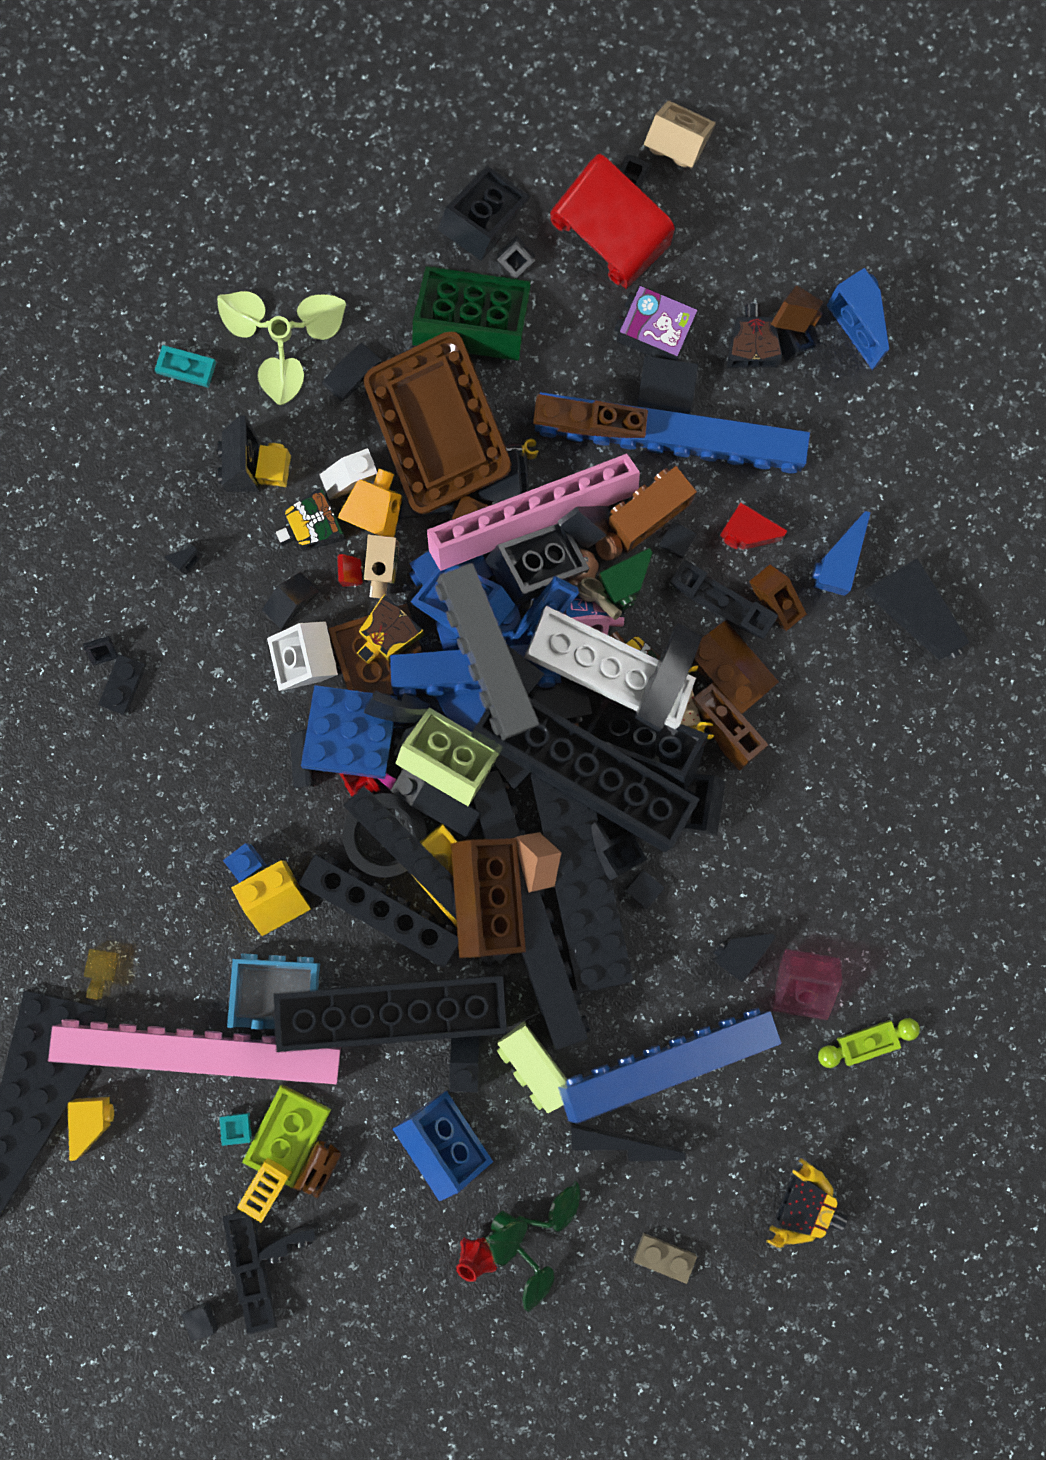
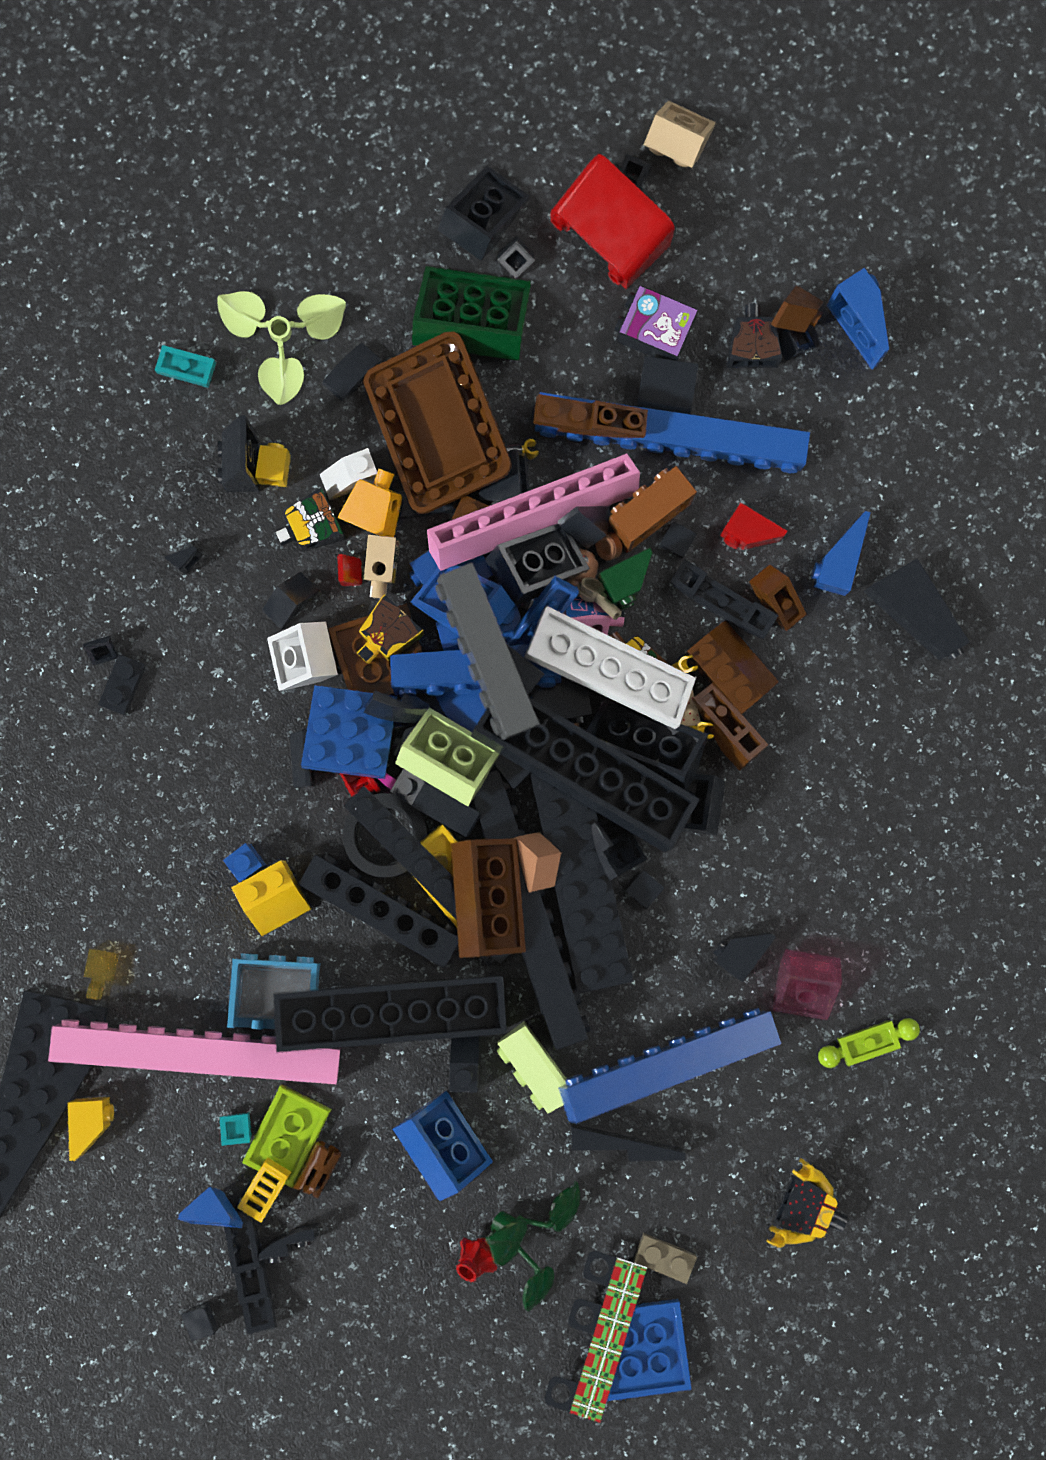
black slope [635,623,702,732] -> none
none -> blue slope [178,1187,243,1228]
none -> piece [544,1251,647,1422]
none -> blue plate [607,1299,691,1401]

